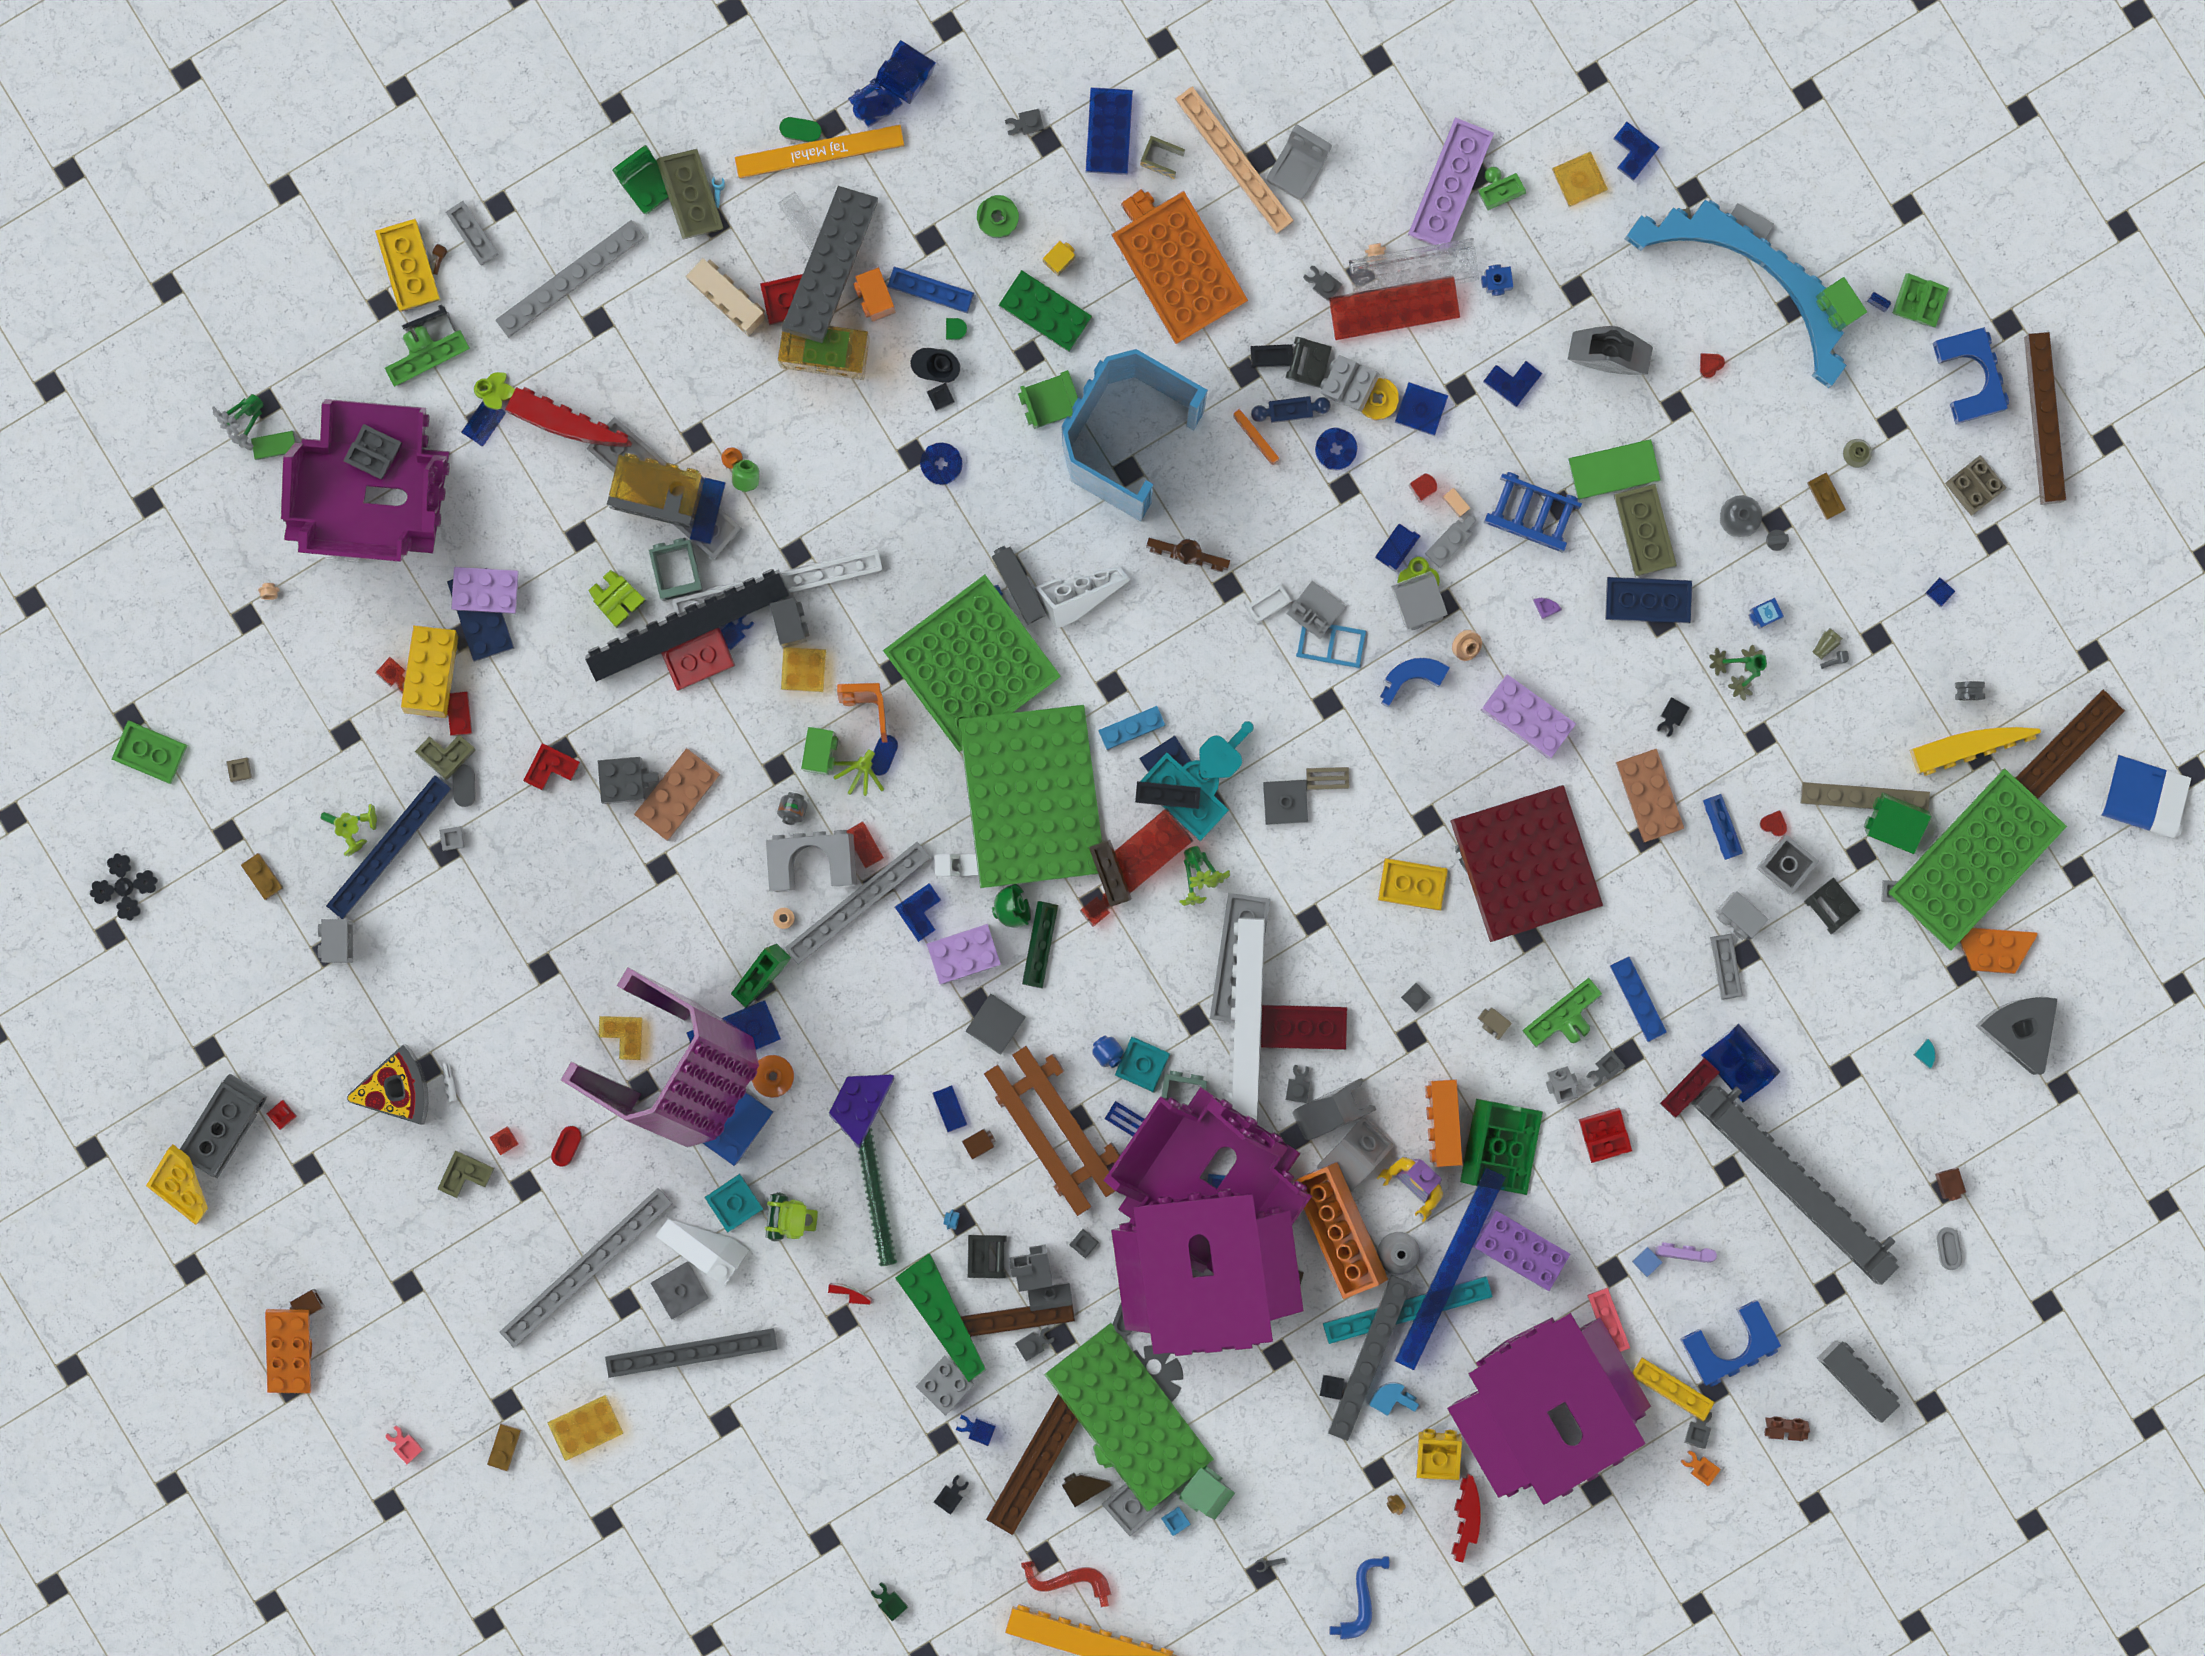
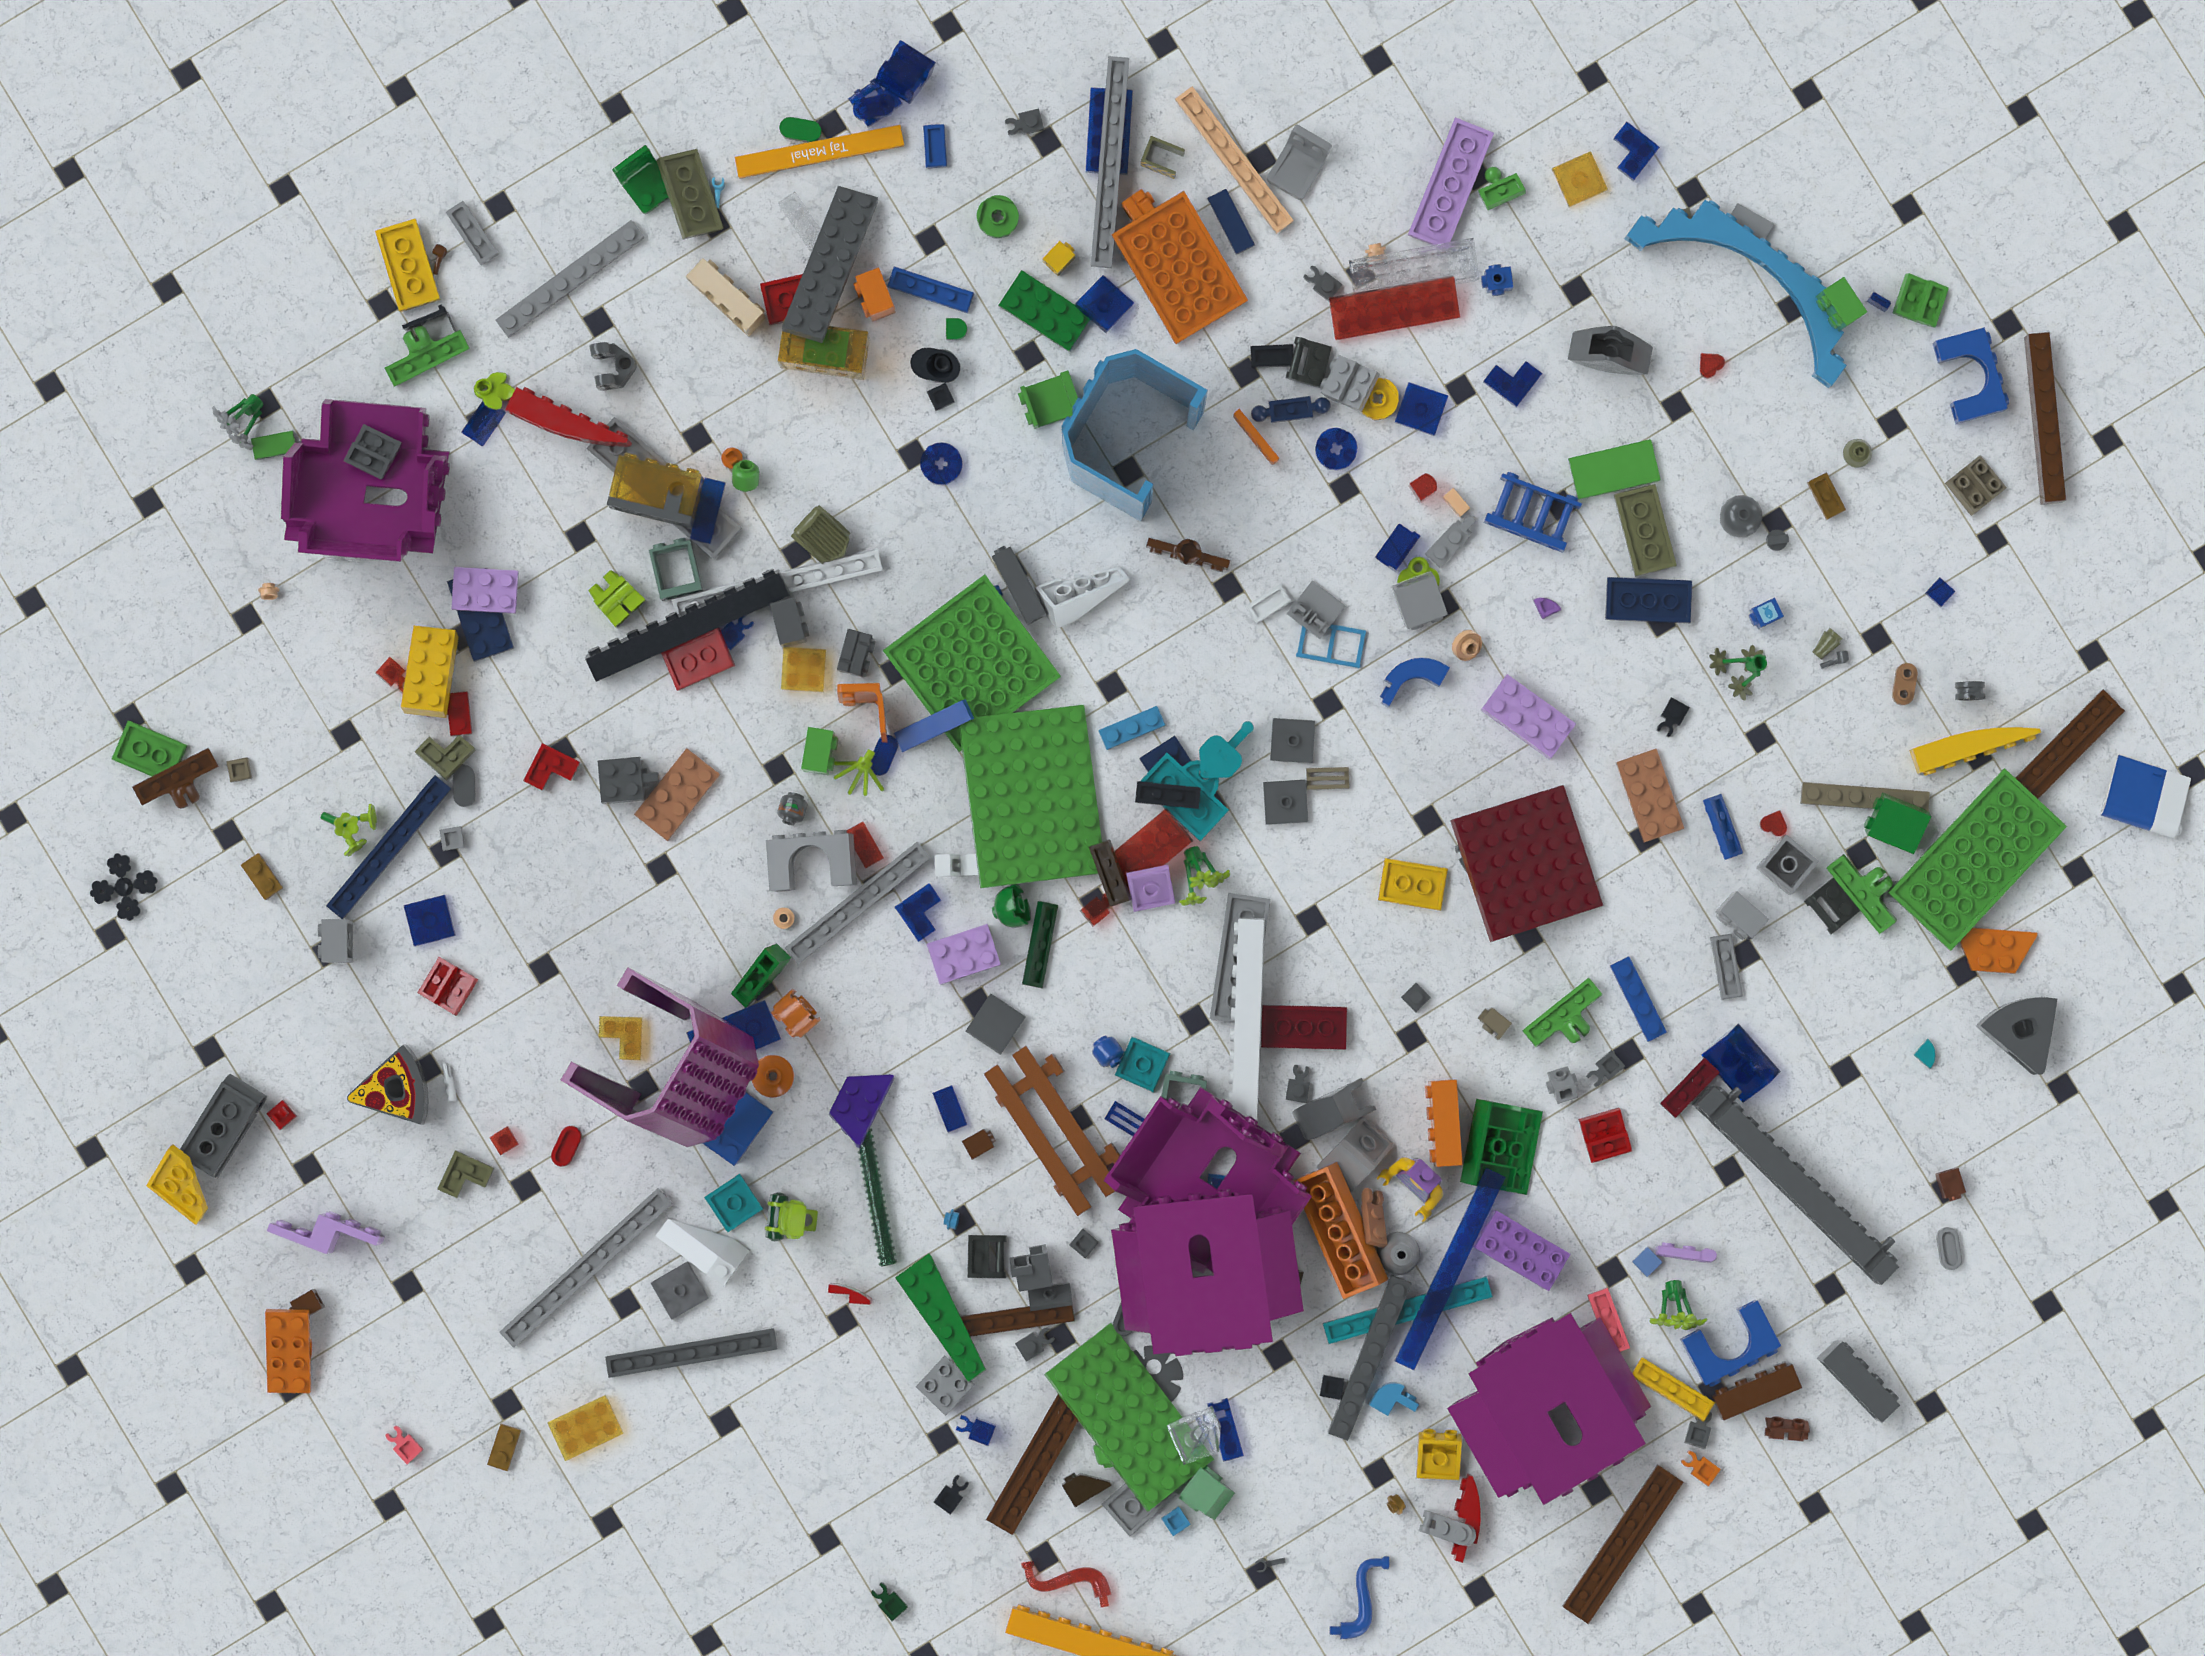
none -> reddish brown plate [132,748,219,809]
none -> lavender bracket [267,1211,385,1254]
none -> clear blue plate [403,895,456,947]
none -> slope [417,957,478,1016]
none -> dark grey piece [589,342,637,391]
none -> orange brick [771,989,821,1038]
none -> olive piece [791,505,851,564]
none -> dark grey brick [837,629,876,677]
none -> blue tile [894,699,974,752]
none -> blue tile [923,124,947,168]
none -> clear blue plate [1075,275,1134,333]
none -> light grey plate [1091,56,1129,268]
none -> lavender tile [1126,865,1175,912]
none -> clear slope [1167,1406,1221,1465]
none -> dark blue tile [1207,189,1255,255]
none -> clear blue plate [1207,1398,1244,1462]
none -> dark grey plate [1270,718,1315,763]
none -> nougat hinge [1361,1188,1388,1248]
none -> light grey plate [1419,1510,1476,1546]
none -> reddish brown plate [1562,1464,1684,1624]
none -> plant [1649,1280,1707,1330]
none -> reddish brown brick [1711,1361,1802,1421]
none -> bright green plate [1826,854,1897,934]
none -> medium nougat plate [1892,663,1918,705]

